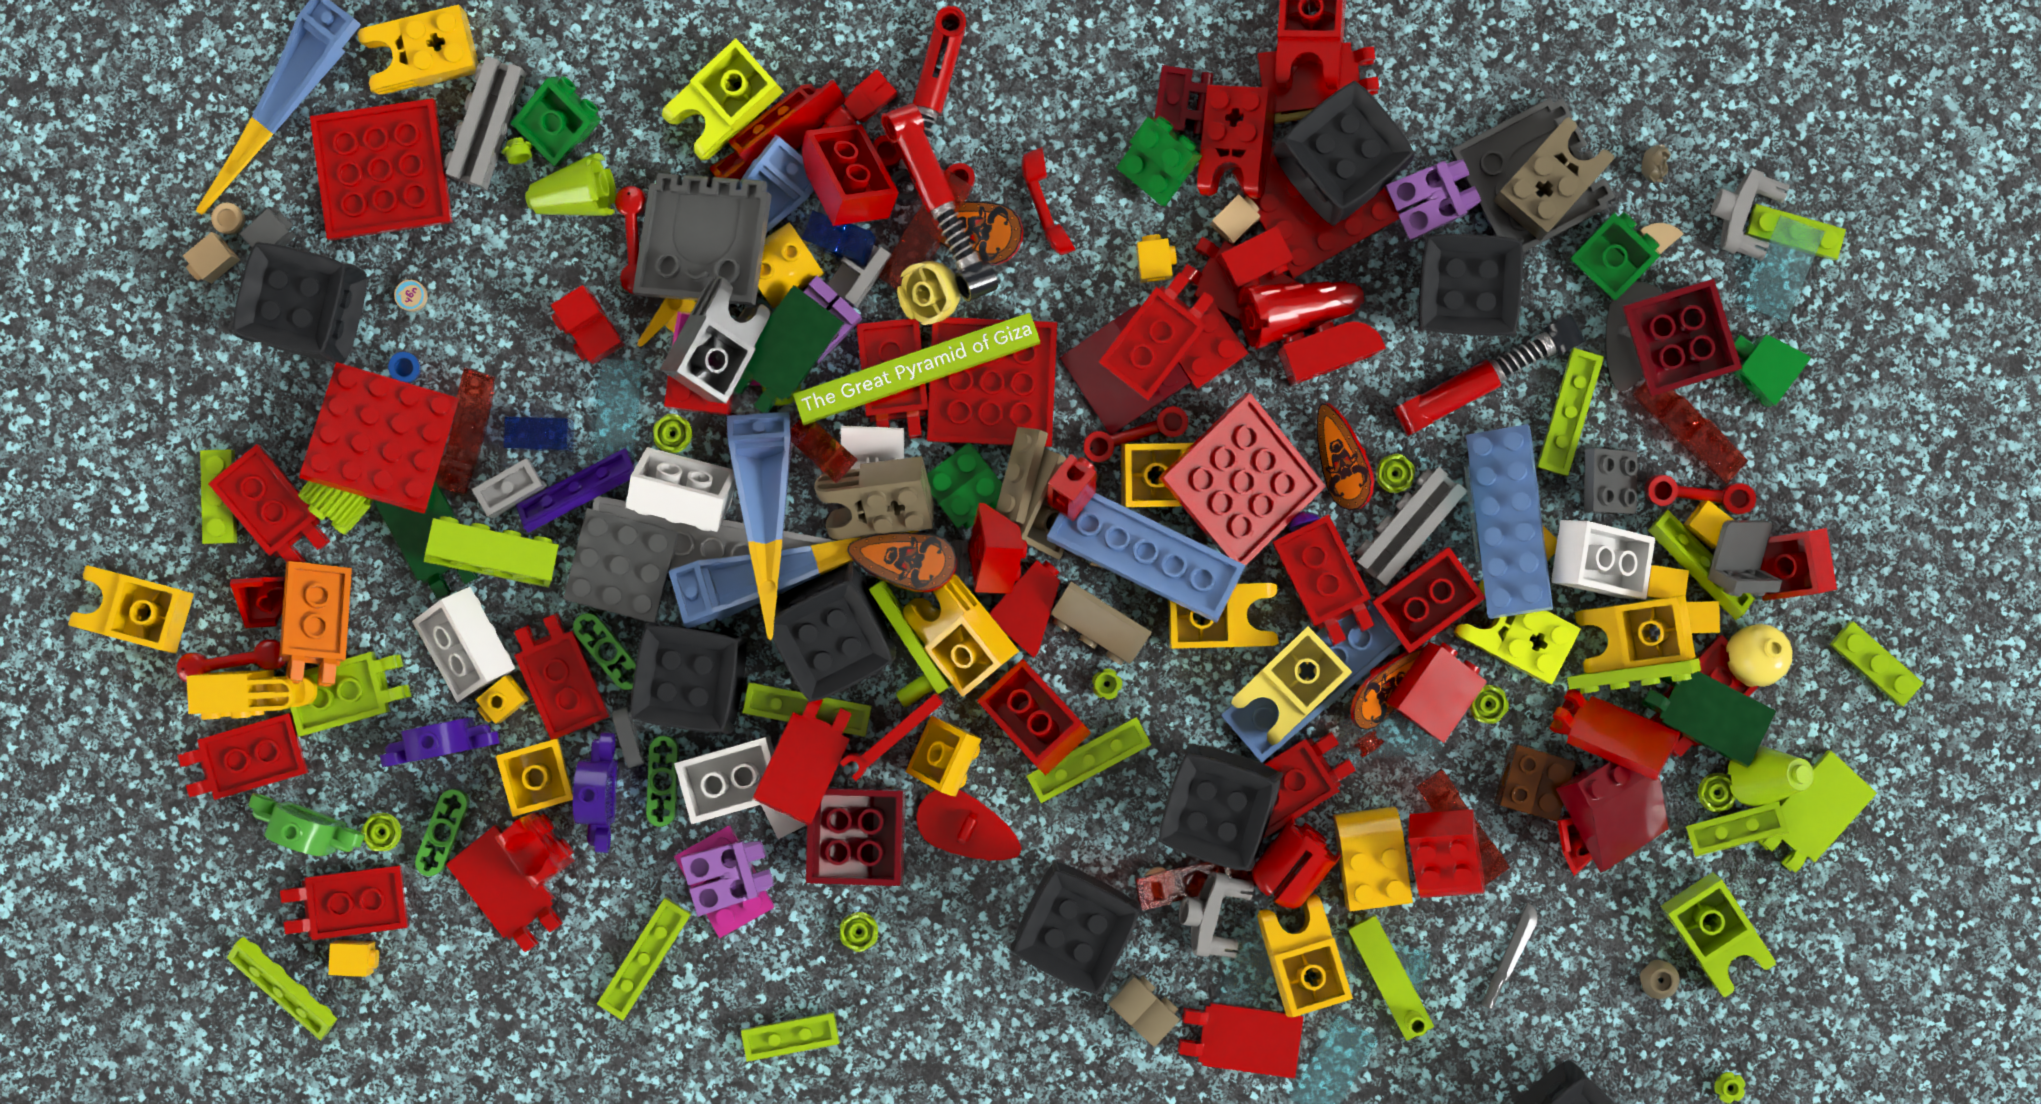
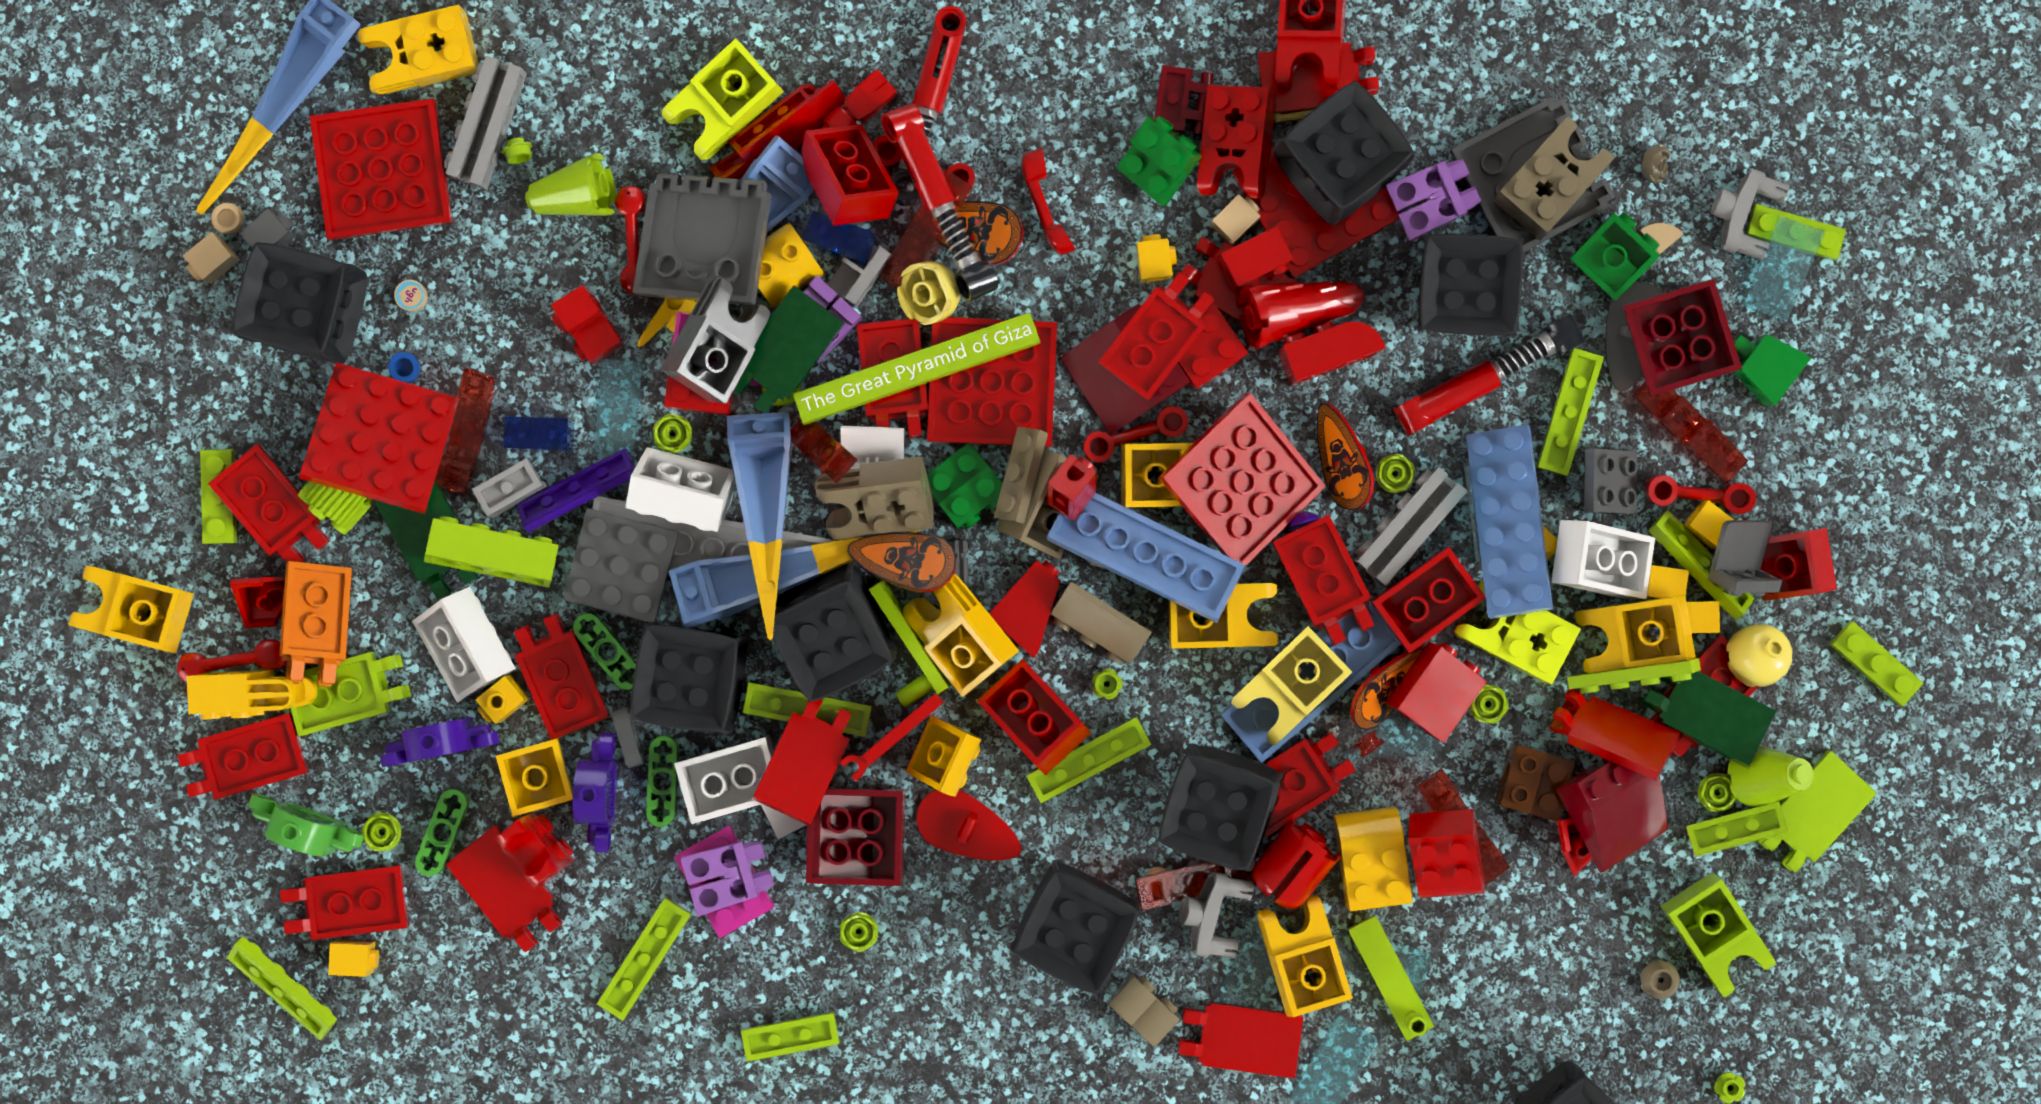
green plate [511,76,602,167] -> none
red slope [968,503,1027,594] -> none
dark grey piece [1481,902,1538,1010] -> none

